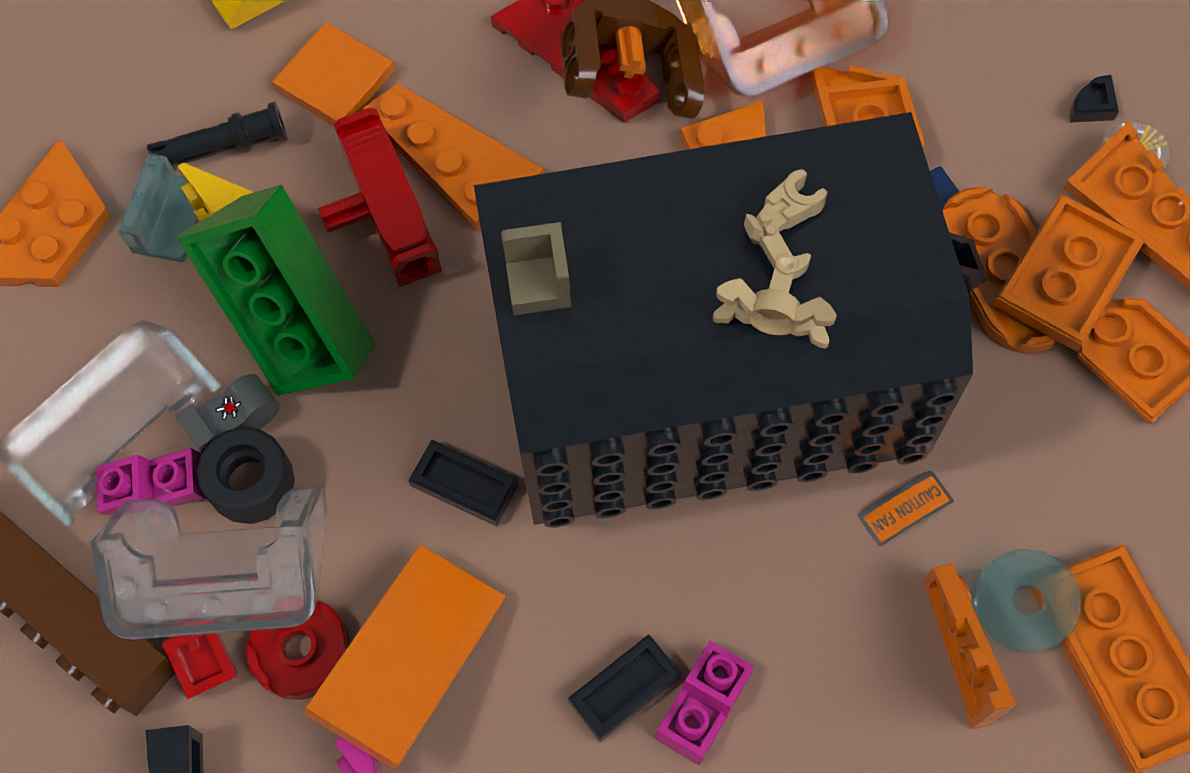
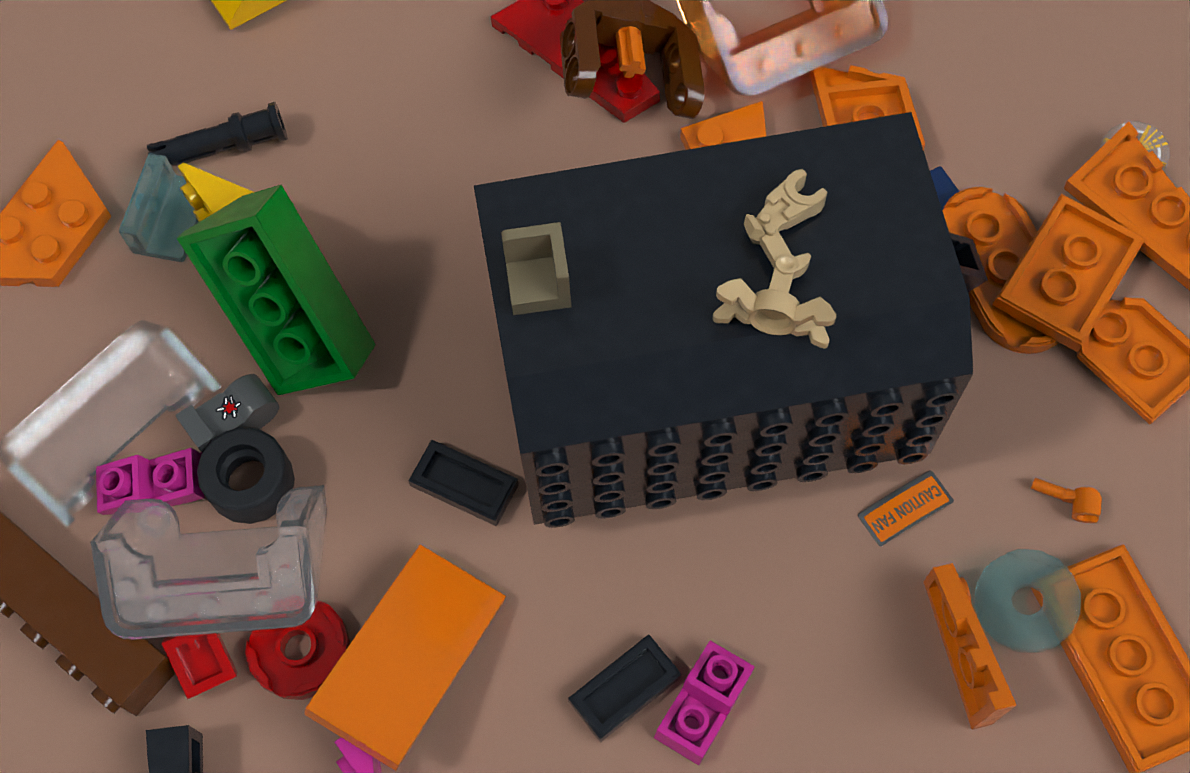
orange tile [272,22,396,126] -> none
red piece [318,108,442,288] -> none
orange wing [363,83,545,231] -> none
black tile [1070,75,1119,123] -> none
none -> orange hand [1031,478,1102,523]

